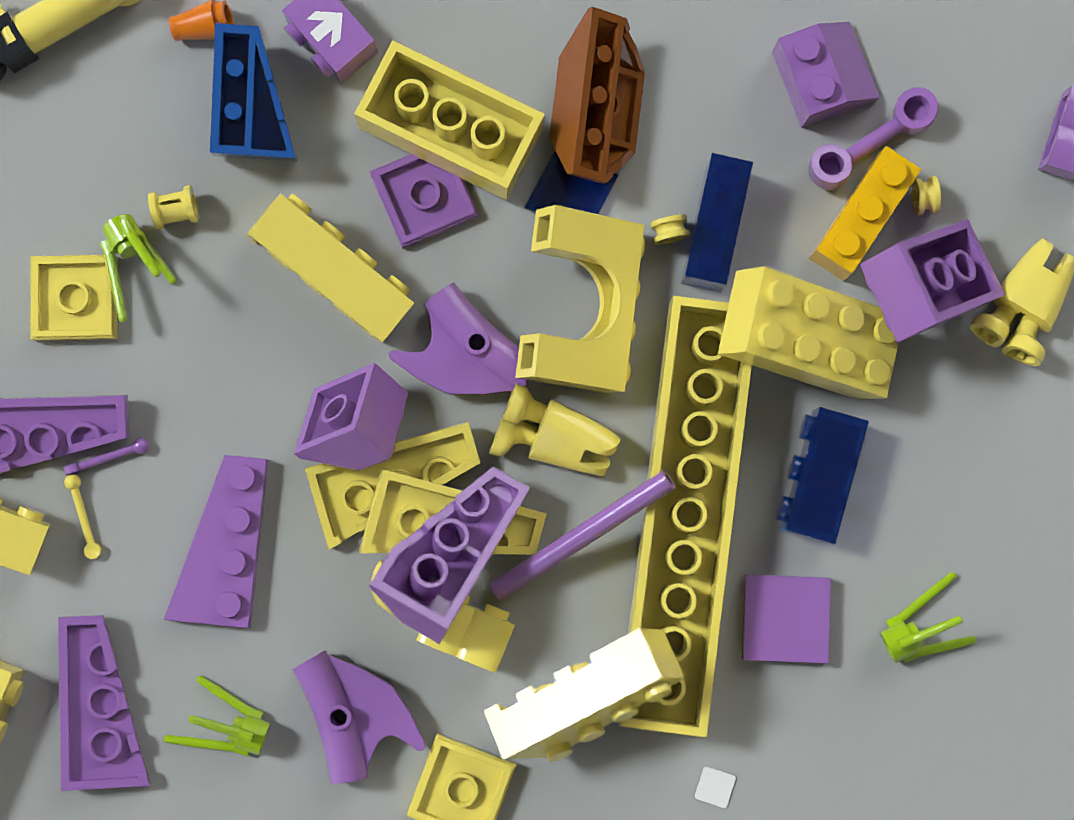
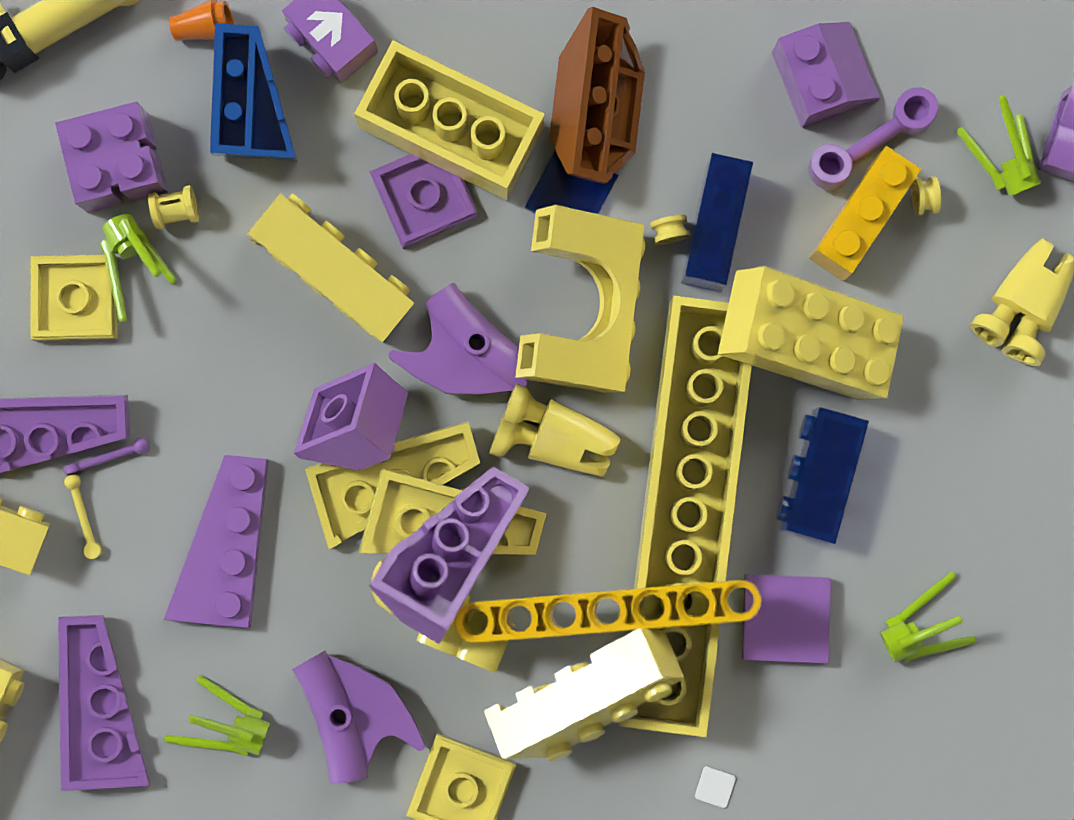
medium lavender piece [490,470,675,601] -> none
medium lavender brick [860,219,1005,343] -> none
none -> medium lavender piece [55,101,168,213]
none -> yellow beam [455,580,761,642]
none -> lime plant [957,95,1041,197]

